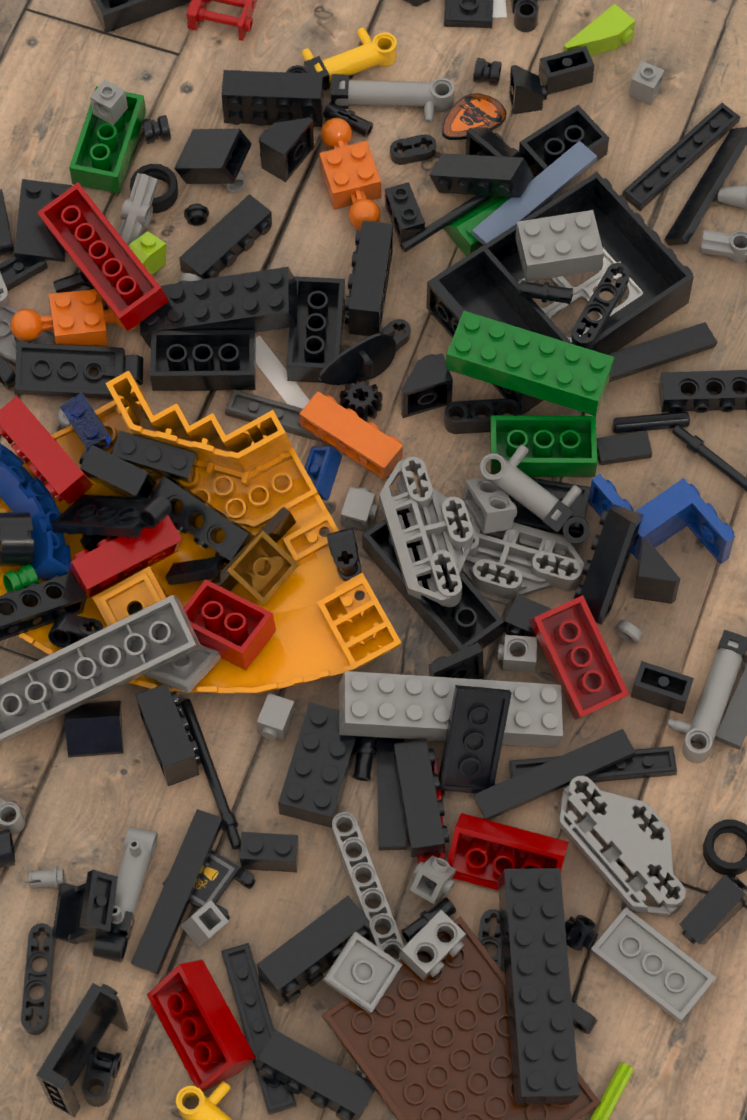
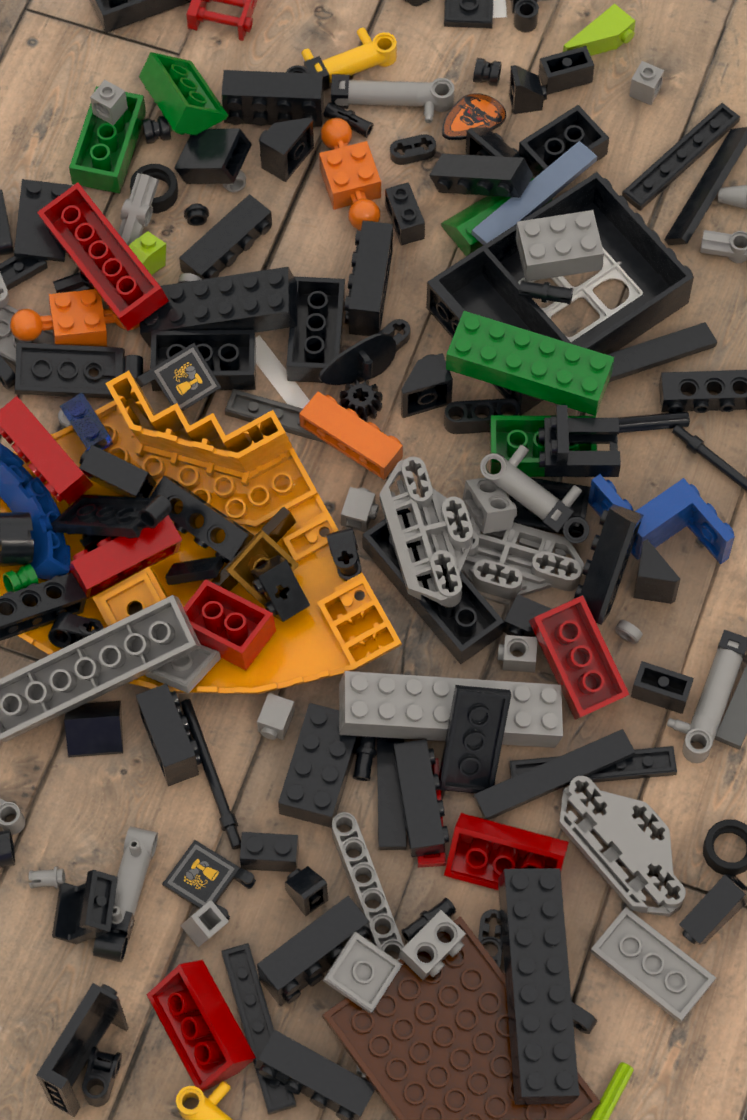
black beam [21,923,56,1035] -> none
black brick [112,430,199,483] -> none
black tile [131,809,224,975] -> none
blue slope [305,446,342,500] -> none
black bar [400,195,493,253] -> none
light grey brick [410,855,456,904] -> none
black plate [429,643,484,679] -> none
black gear [565,915,598,951] -> none
black beam [571,263,630,349] -> none
black tile [597,431,652,465] -> none
none -> black flag [135,343,222,411]
none -> green slope [139,52,228,135]
none -> black brick [251,555,310,622]
none -> black slope [285,866,328,917]
none -> black brick [538,405,621,477]

